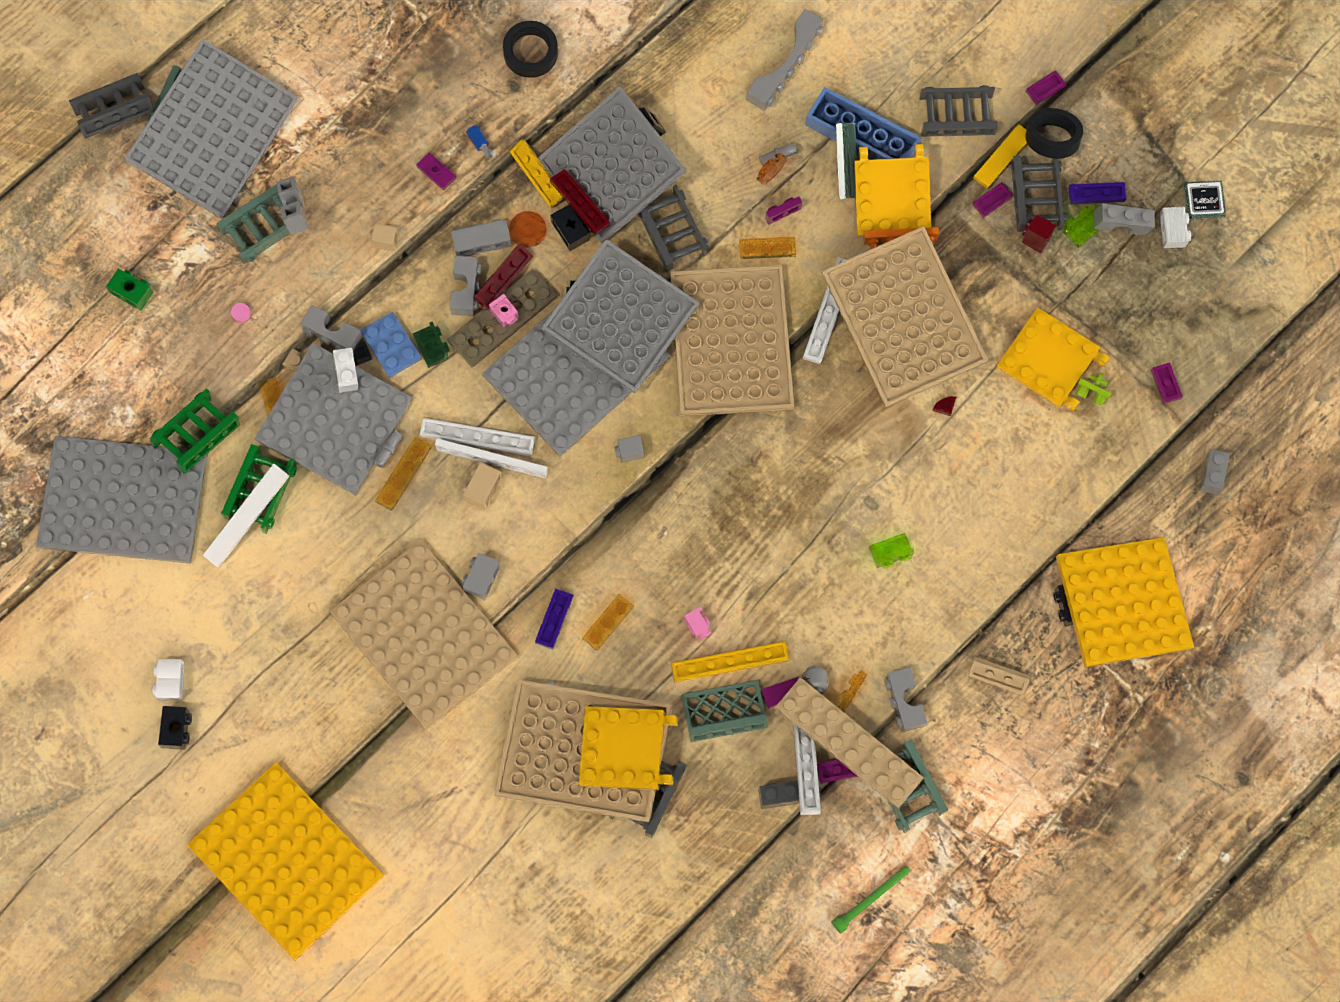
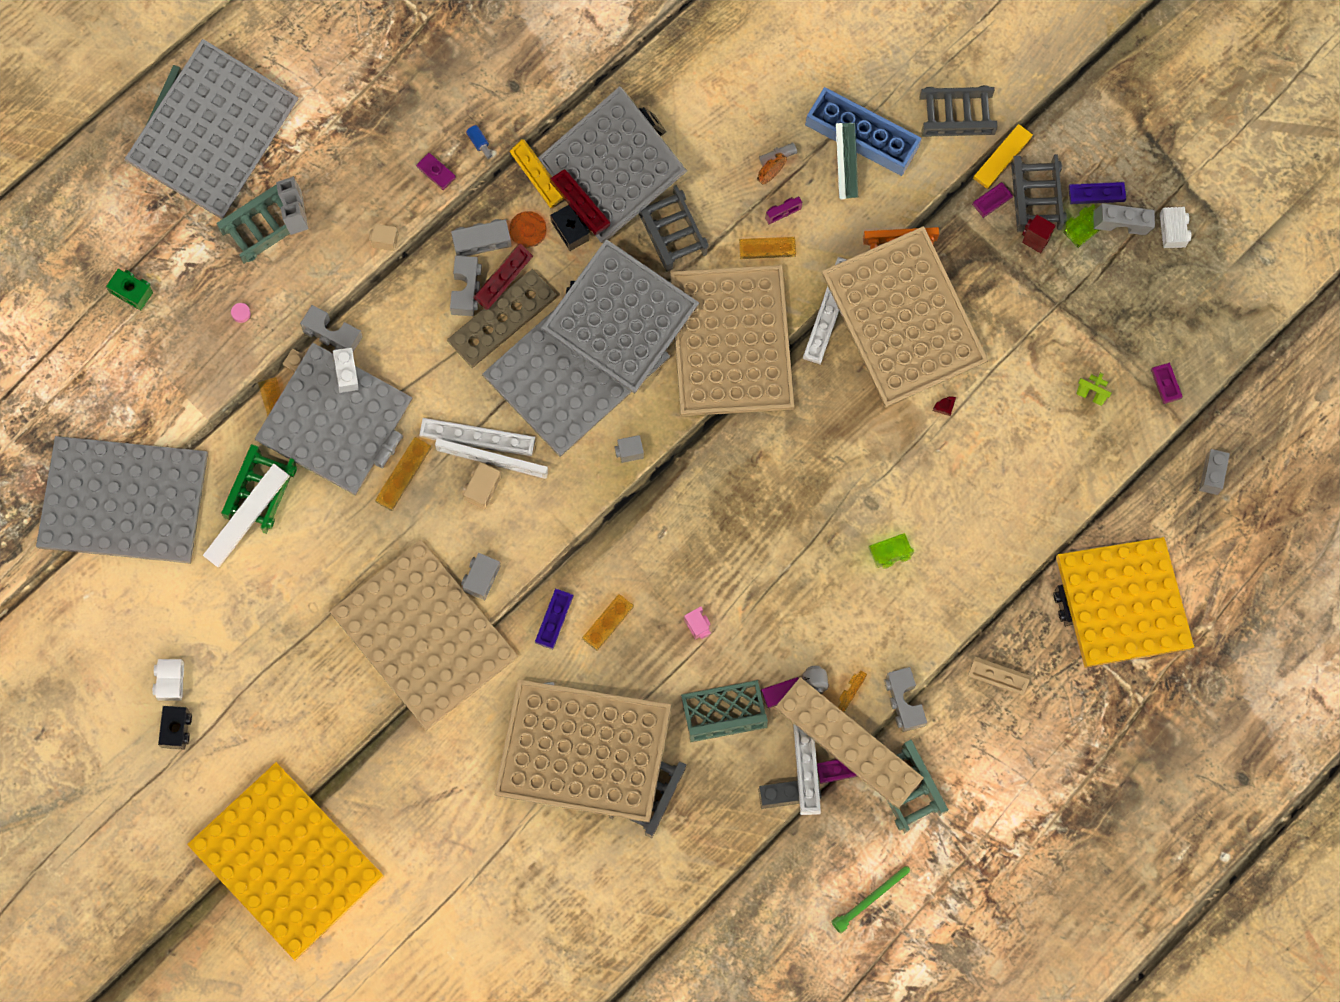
dark grey fence [69,73,154,139] -> none
green fence [150,389,240,474] -> none
black tile [353,341,372,366] -> none
medium blue plate [360,312,422,378] -> none
clear green bracket [412,322,450,368] -> none
bright pink brick [489,294,518,328] -> none
black tyre [503,21,558,78] -> none
yellow plate [579,706,678,790] -> none
yellow tile [671,641,789,683] -> none
light grey arch [746,9,824,111] -> none
yellow plate [854,144,931,236] -> none
yellow plate [996,307,1110,411] -> none
magenta tile [1025,70,1066,105] -> none
black tyre [1025,108,1083,159] -> none
tile [1184,180,1226,219] -> none

